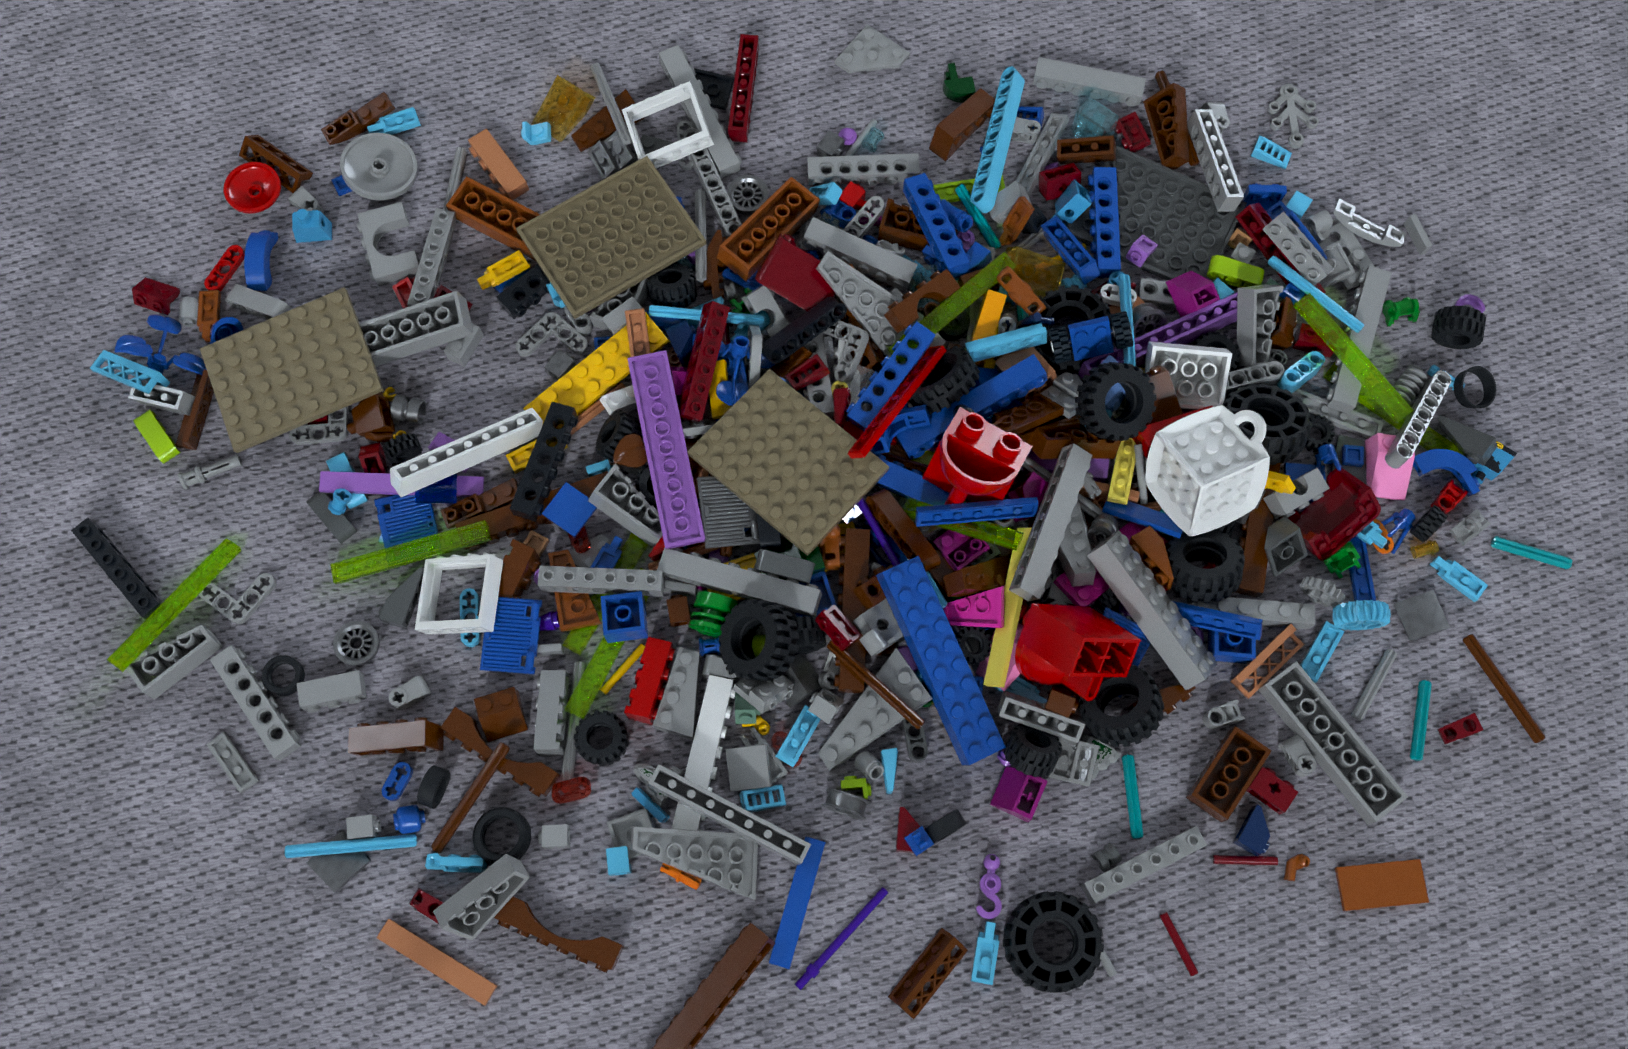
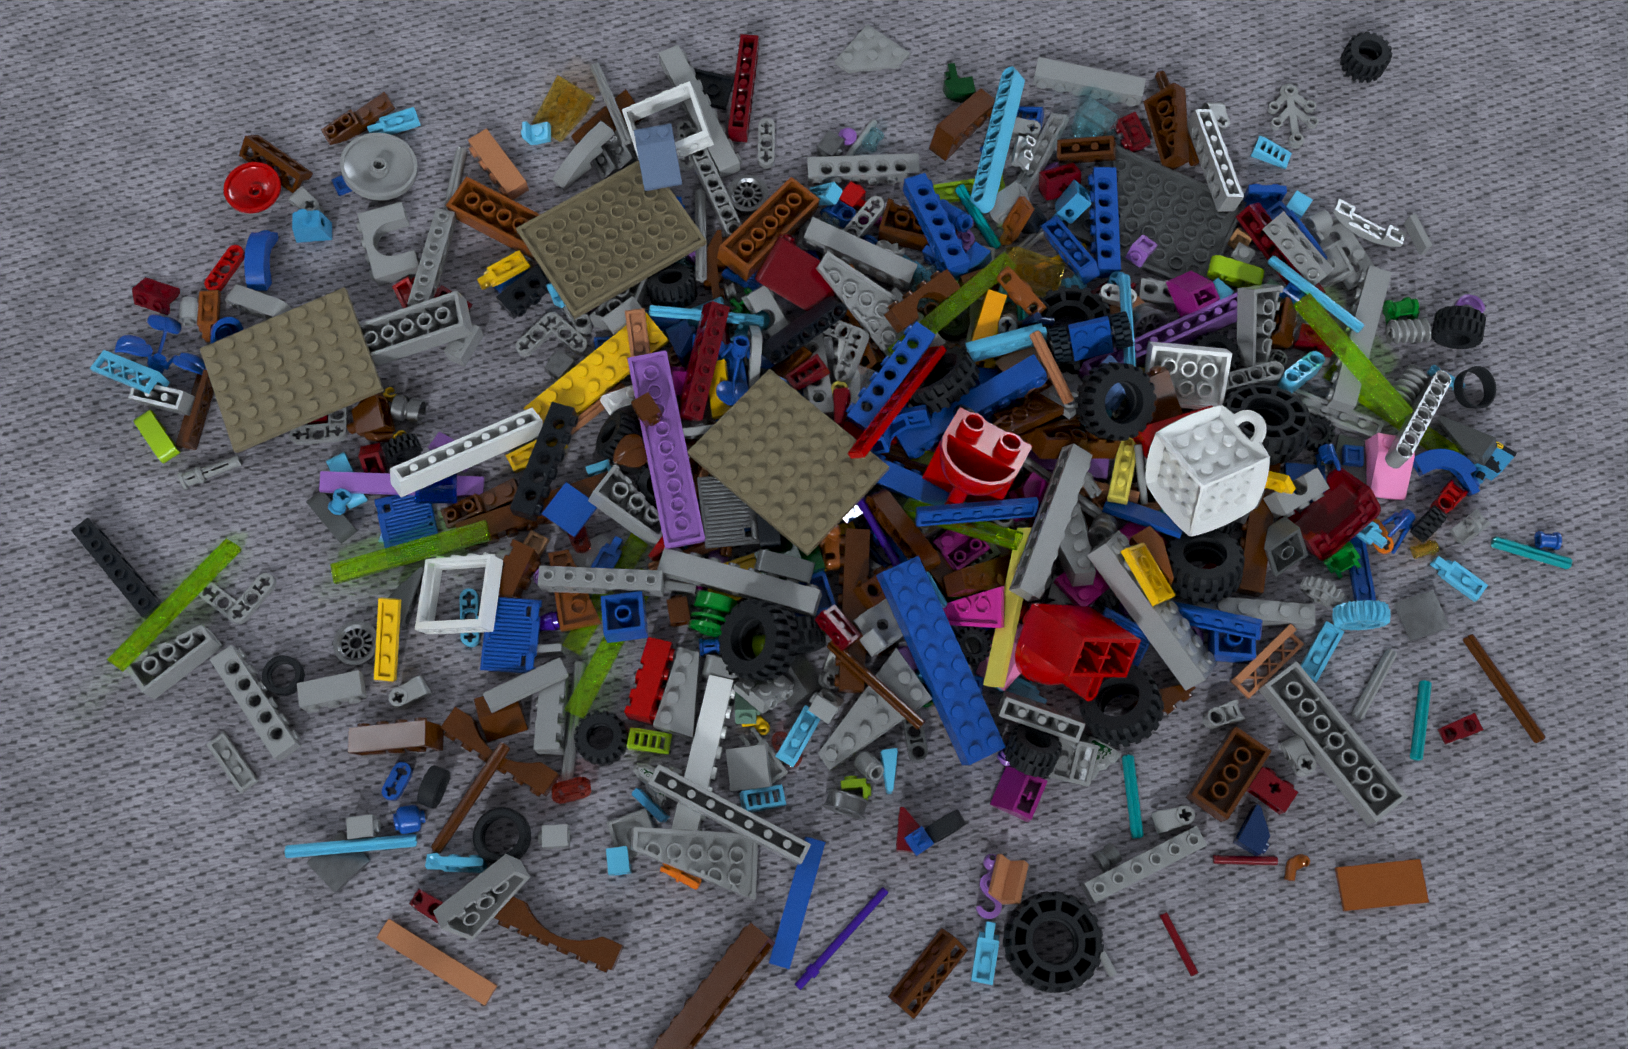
yellow bar [600,644,645,695] -> none
reddish brown brick [1045,684,1079,718] -> none
none -> yellow plate [374,597,401,682]
none -> light grey tile [482,657,569,713]
none -> light grey slope [552,121,615,191]
none -> lime slope [627,727,672,755]
none -> reddish brown brick [631,392,663,428]
none -> sand blue slope [634,123,682,191]
none -> light grey beam [758,118,775,169]
none -> nougat panel [988,854,1029,904]
none -> light grey hips [1009,135,1036,173]
none -> nougat axle [1029,330,1074,405]
none -> yellow tile [1121,542,1175,606]
none -> light grey piece [1151,806,1195,835]
none -> black tyre [1340,32,1393,83]
none -> light grey piece [1385,318,1431,344]
none -> blue bush [1534,531,1562,550]

